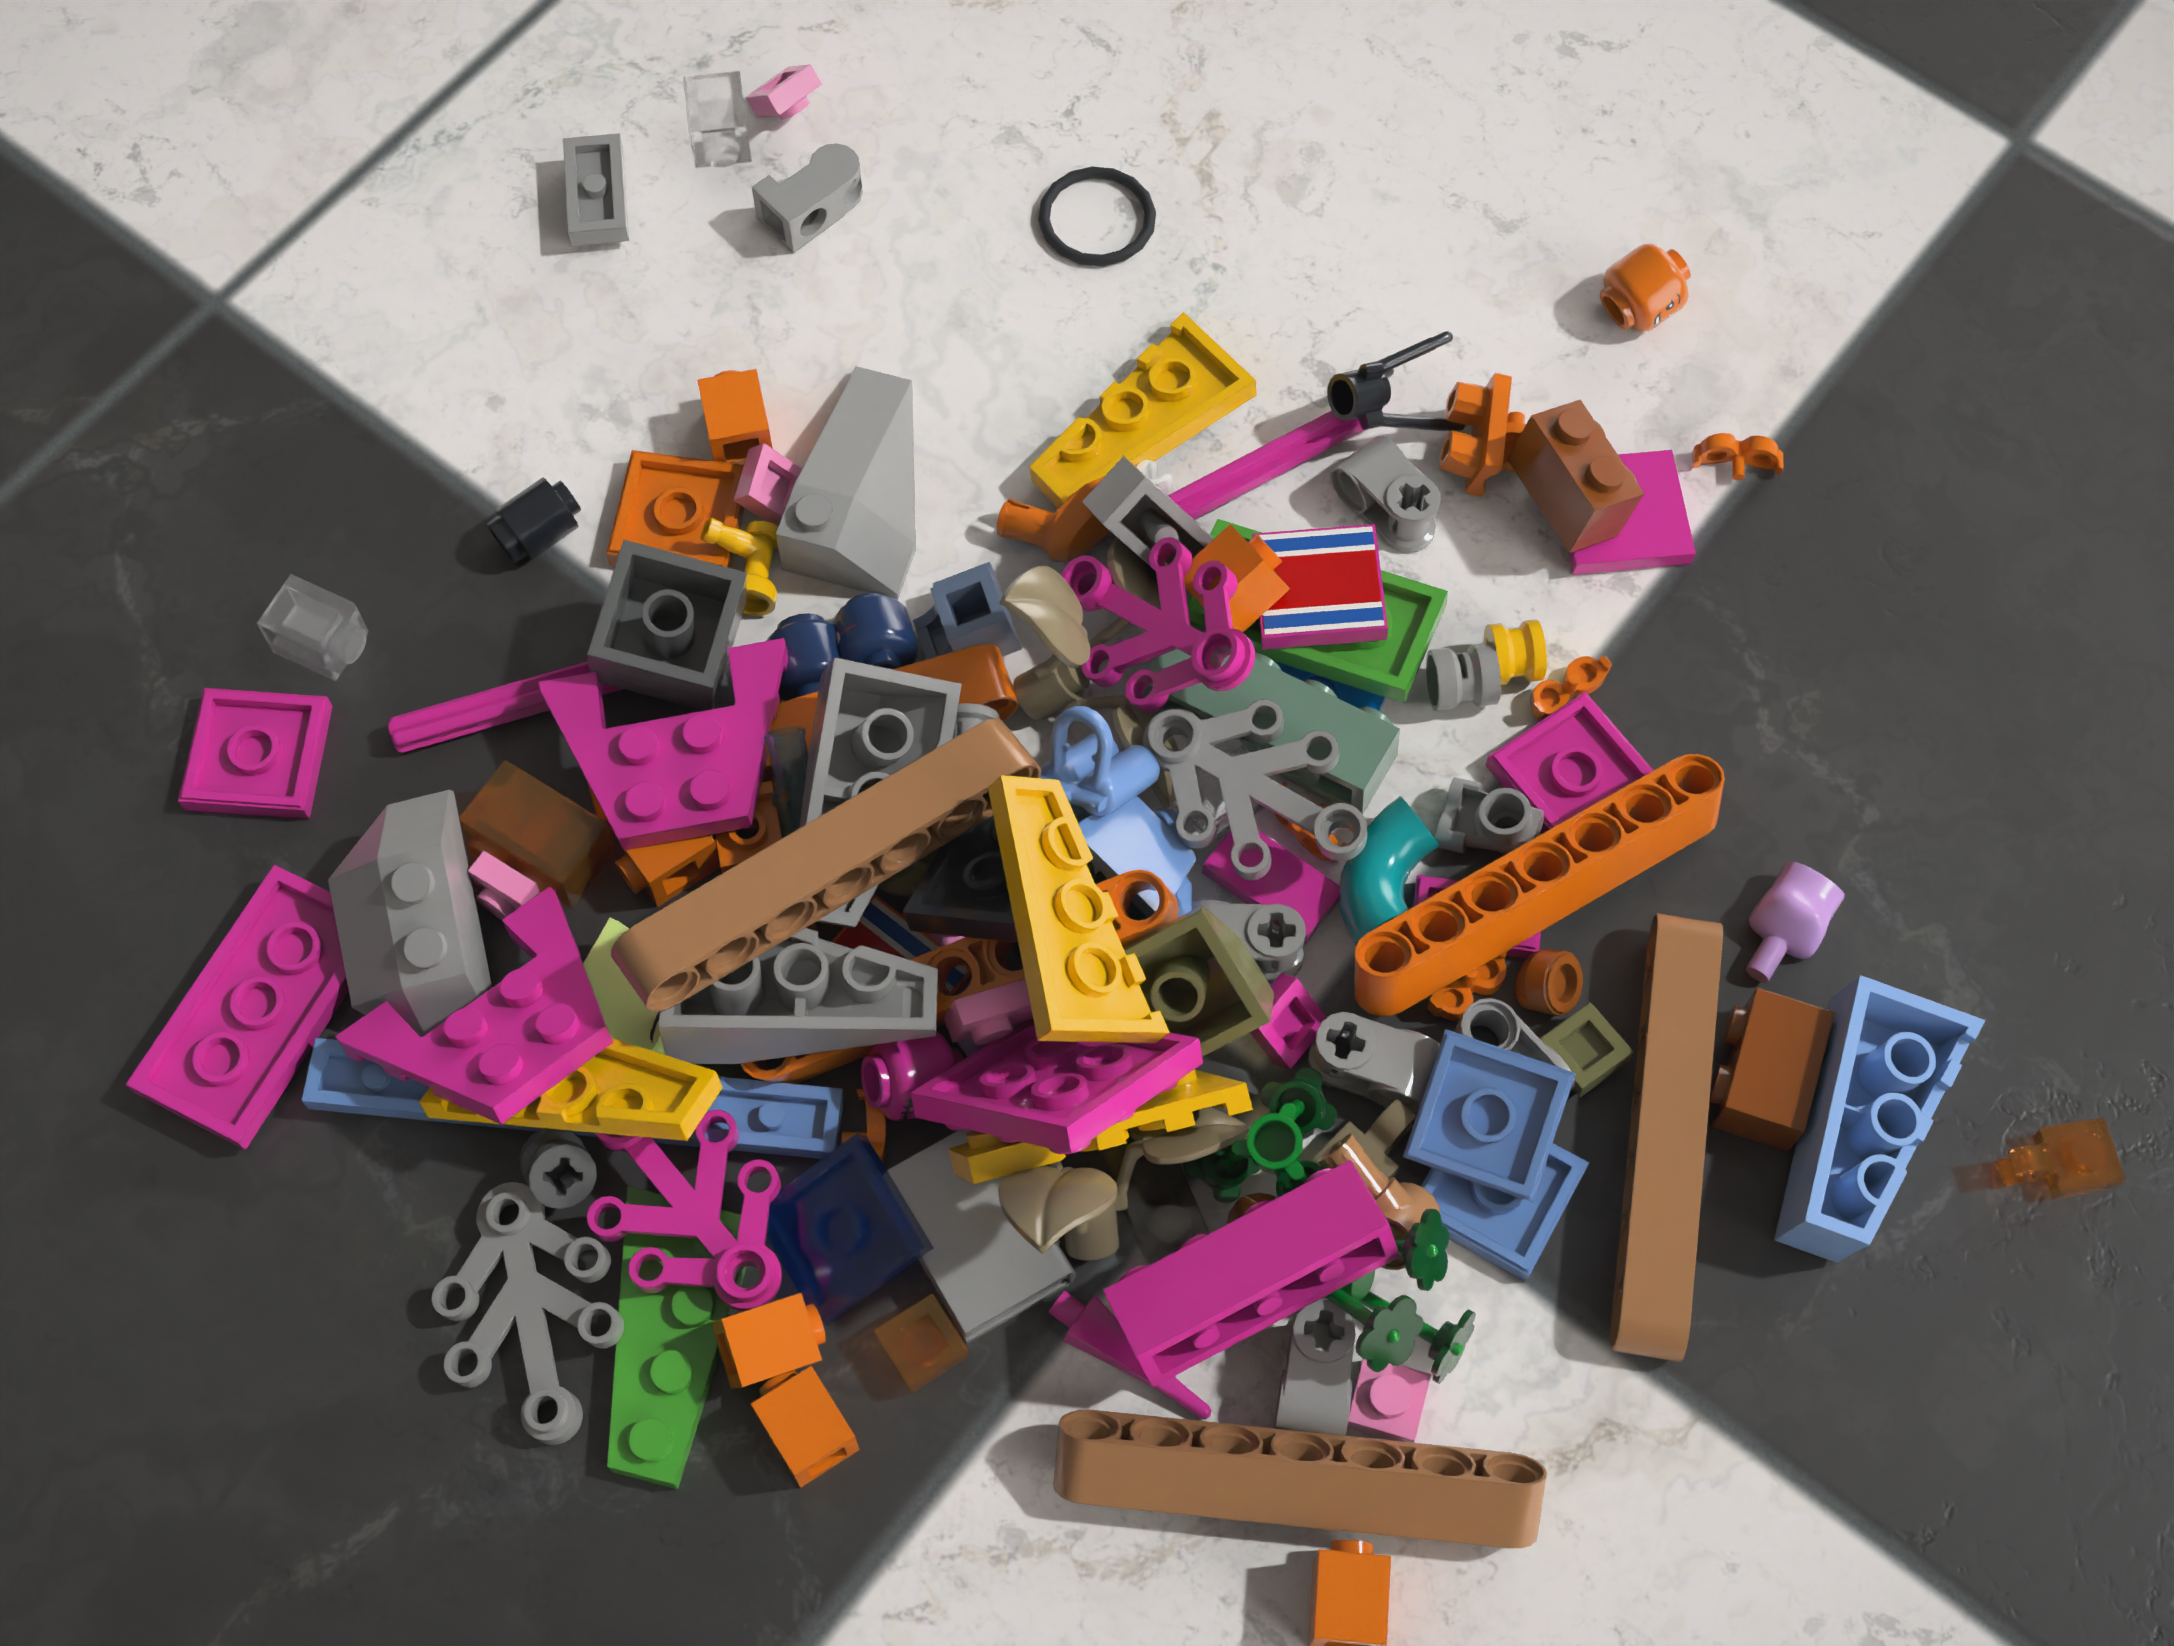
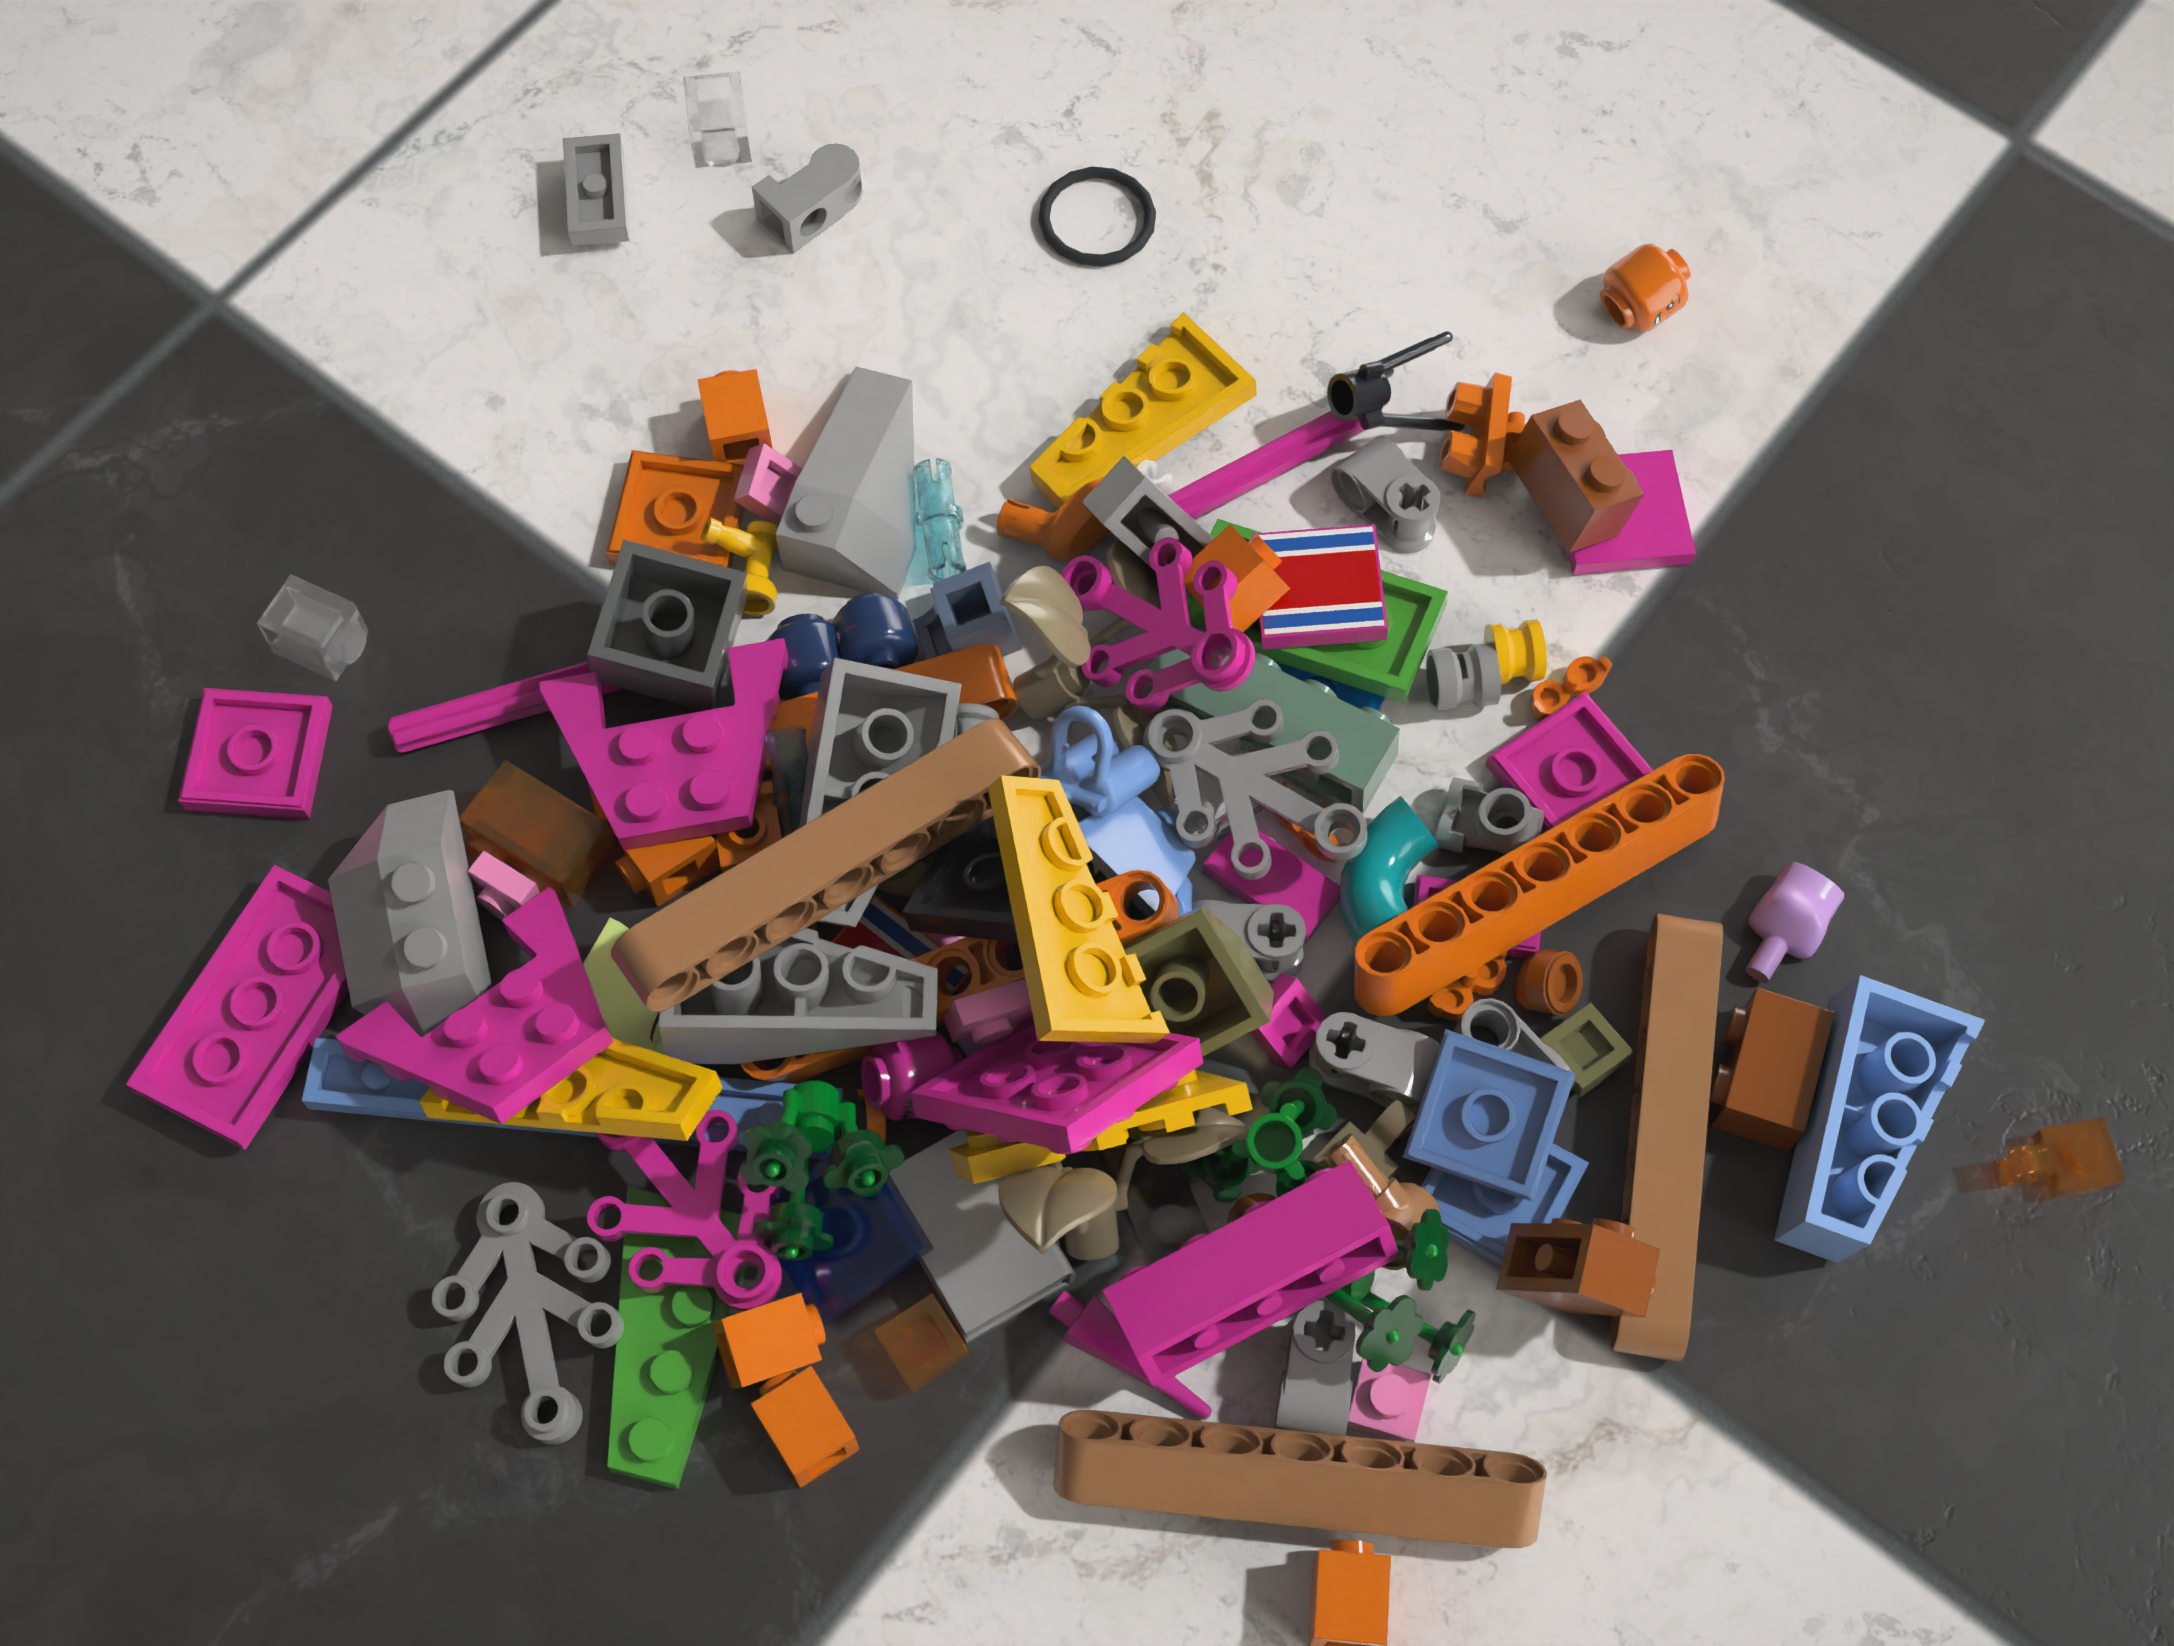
black brick [486,477,581,564] -> none
dark grey wheel [519,1128,597,1209] -> none
bright pink plate [745,64,822,120] -> none
orange piece [1692,433,1783,480] -> none
none -> dark green plant [739,1081,904,1260]
none -> clear light blue pin [913,458,967,582]
none -> dark orange brick [1496,1218,1660,1317]

